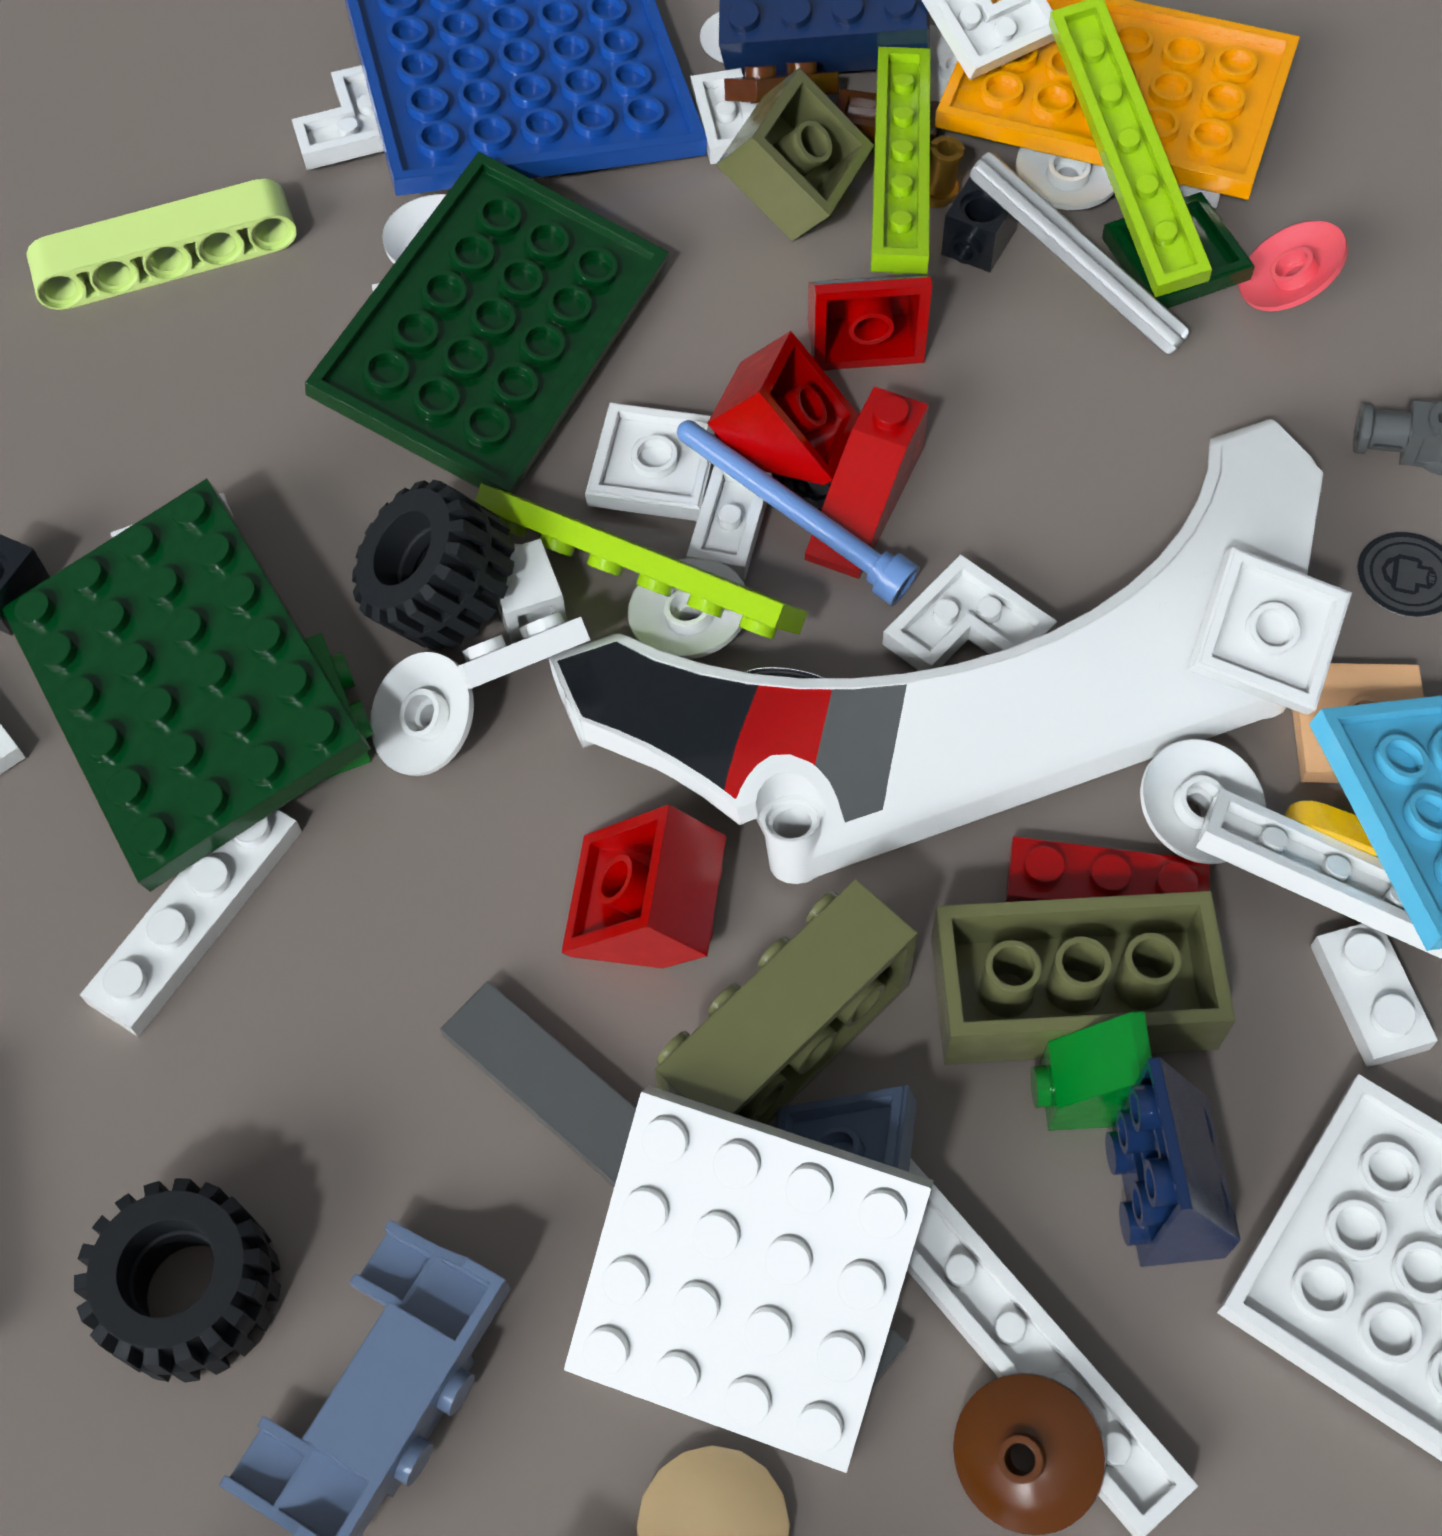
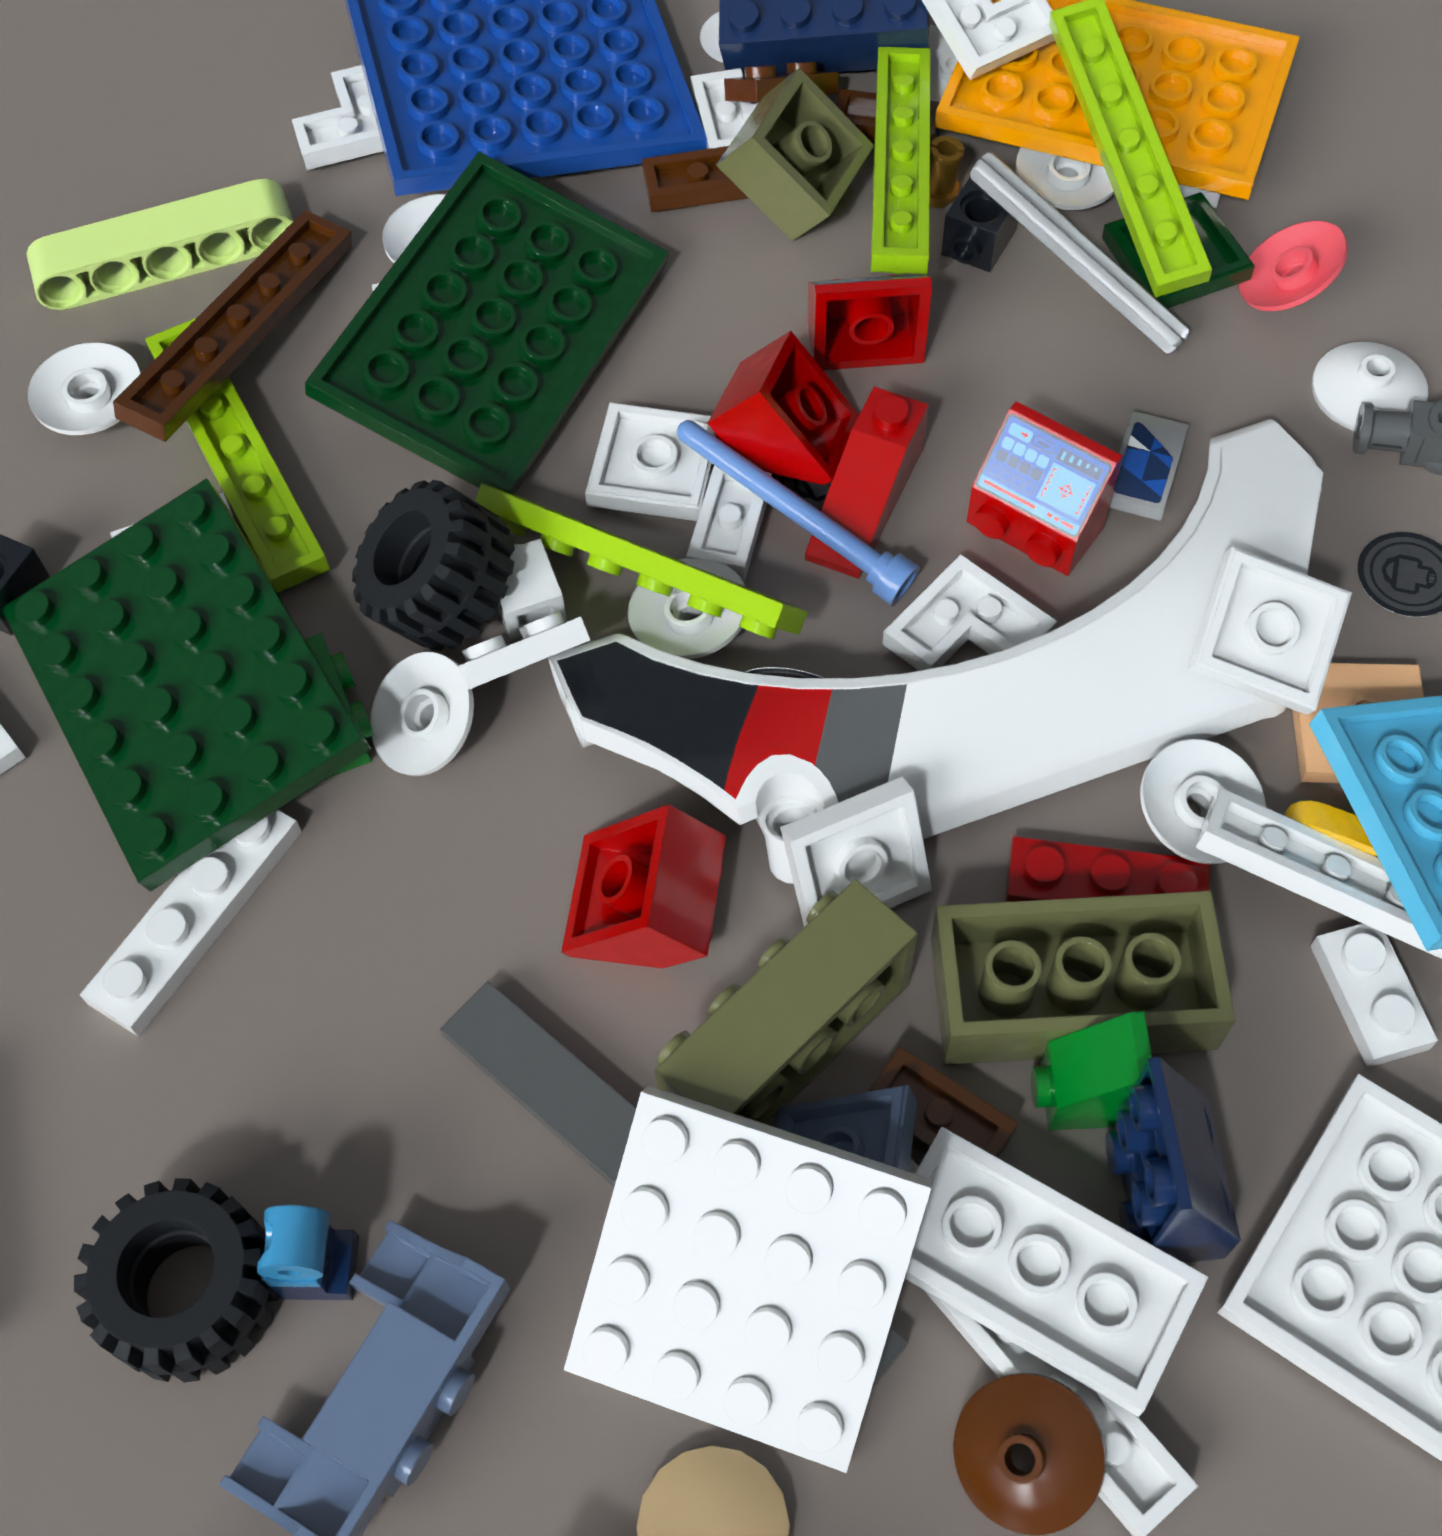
none -> white dish [28,343,141,435]
none -> reddish brown plate [113,210,352,442]
none -> lime plate [145,318,330,593]
none -> dark azure leg [257,1205,359,1300]
none -> reddish brown plate [642,146,748,212]
none -> white plate [780,776,932,927]
none -> reddish brown plate [868,1046,1018,1158]
none -> white plate [905,1127,1208,1417]
none -> slope [966,401,1123,576]
none -> slope [1109,411,1189,521]
none -> white dish [1311,342,1428,431]

